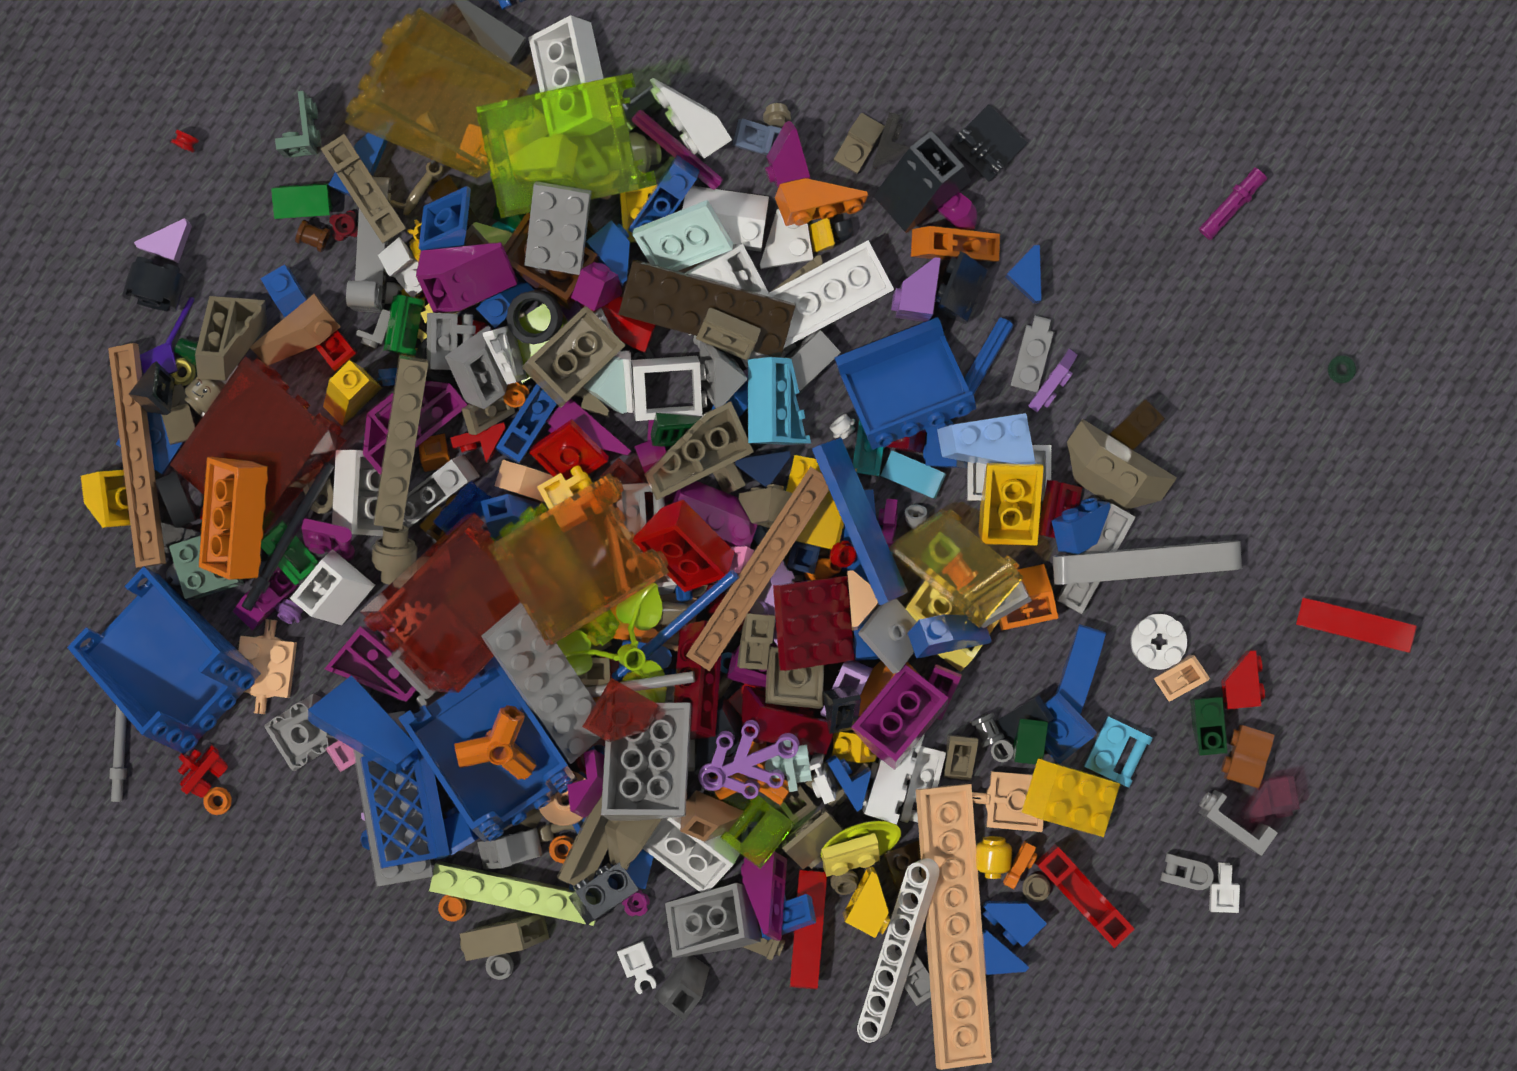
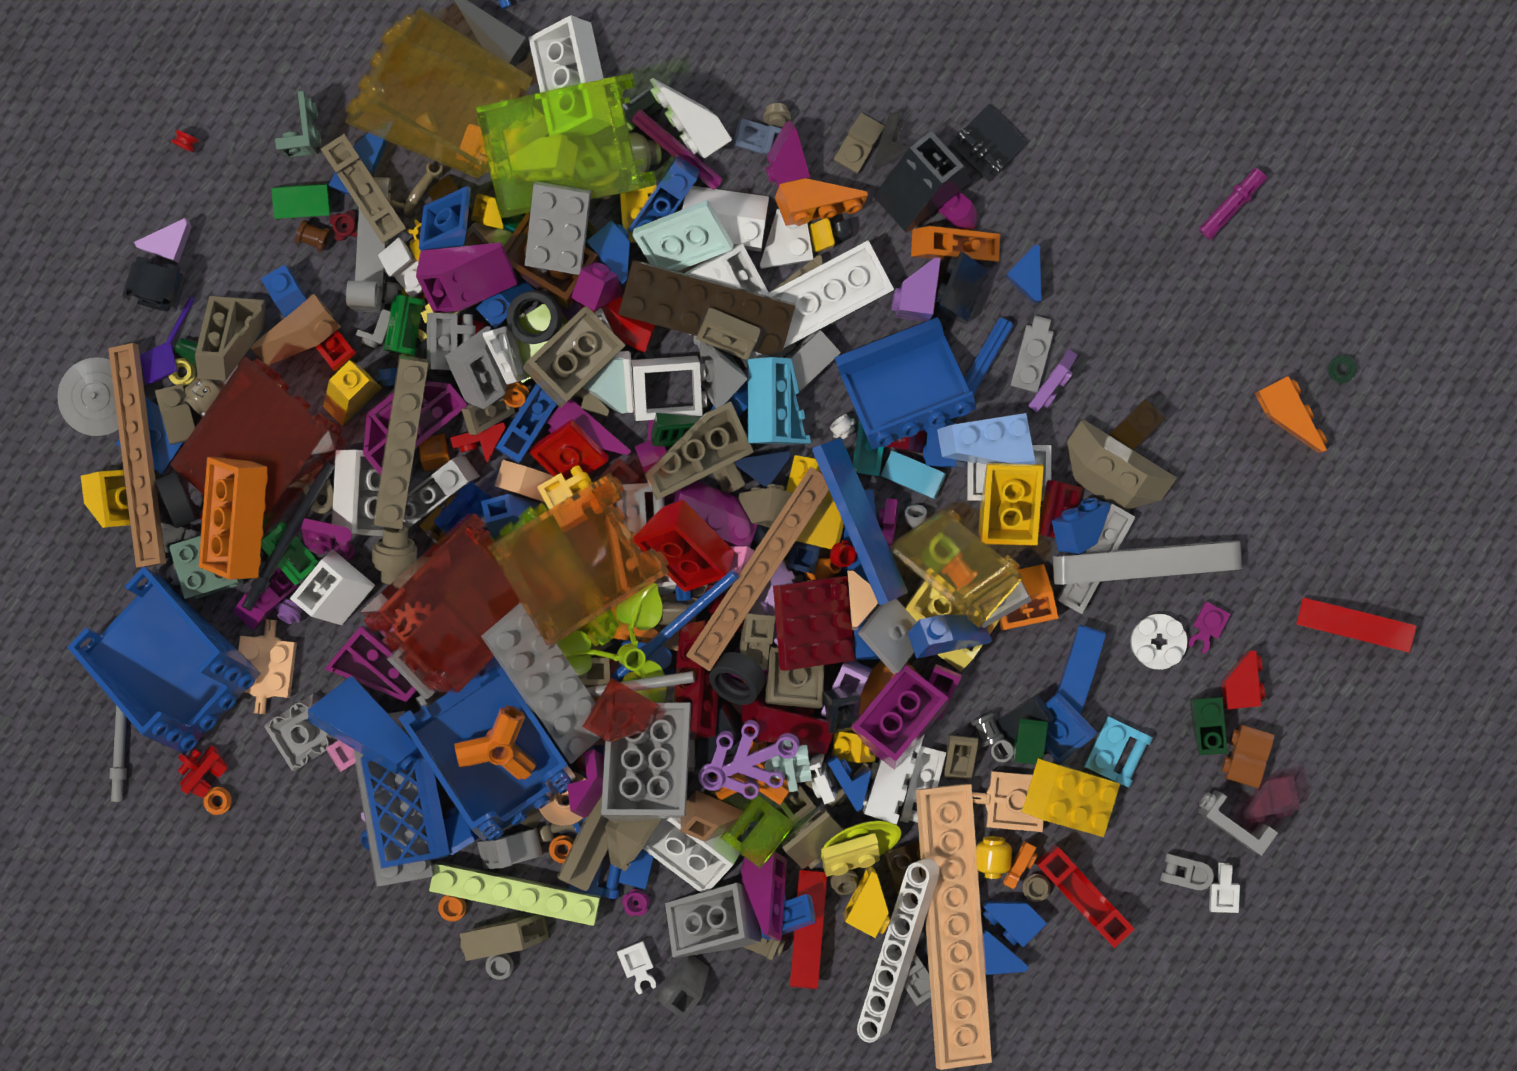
black slope [129,361,175,415] -> none
black brick [568,862,639,925] -> none
light nougat slope [1154,655,1210,702] -> none
none -> light grey hat [57,357,118,436]
none -> yellow slope [471,193,503,229]
none -> black tyre [709,652,766,705]
none -> magenta plate [1188,601,1231,654]
none -> orange slope [1254,376,1327,453]

